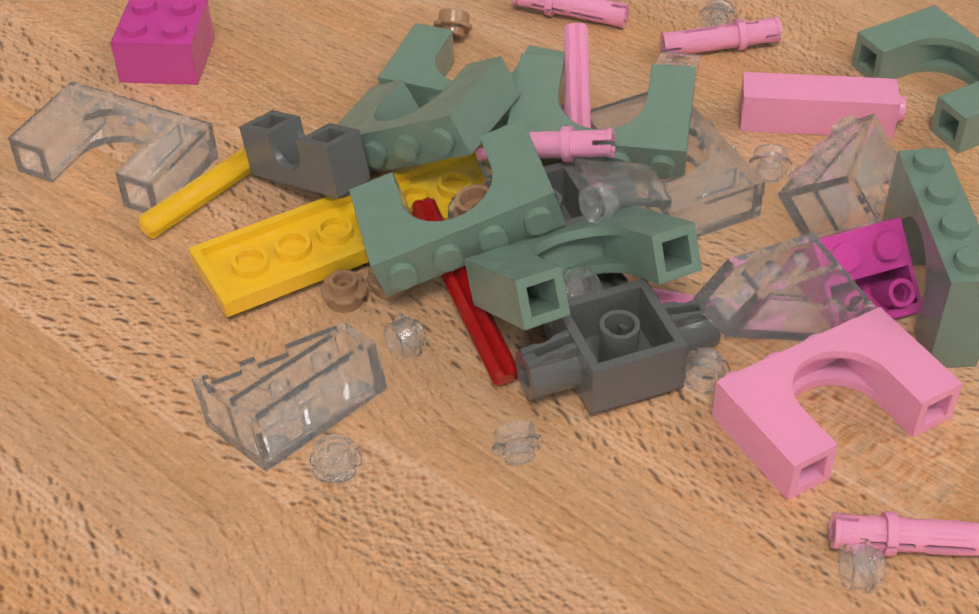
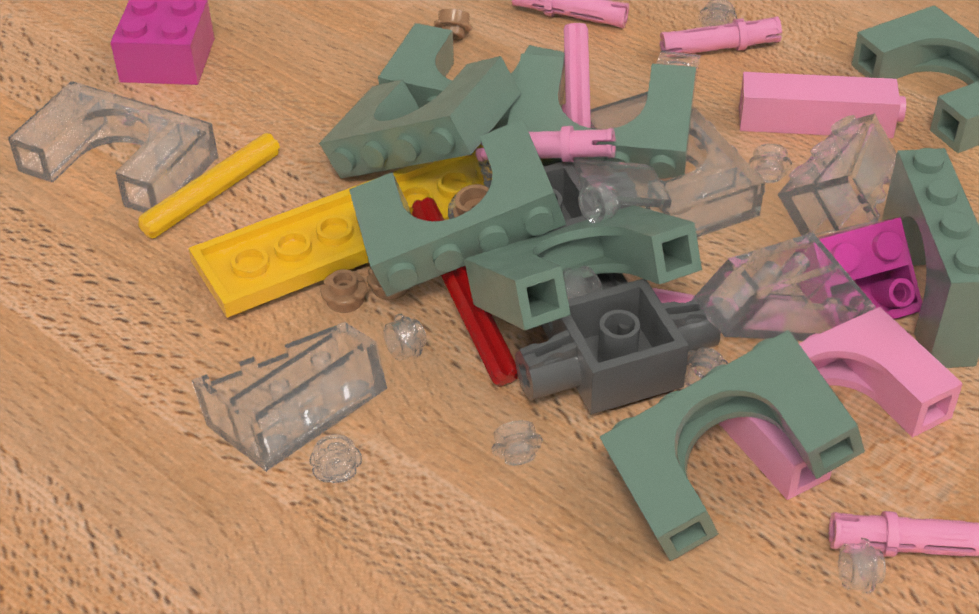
dark grey arch [239,110,371,199] -> none
none -> sand green arch [600,329,865,562]

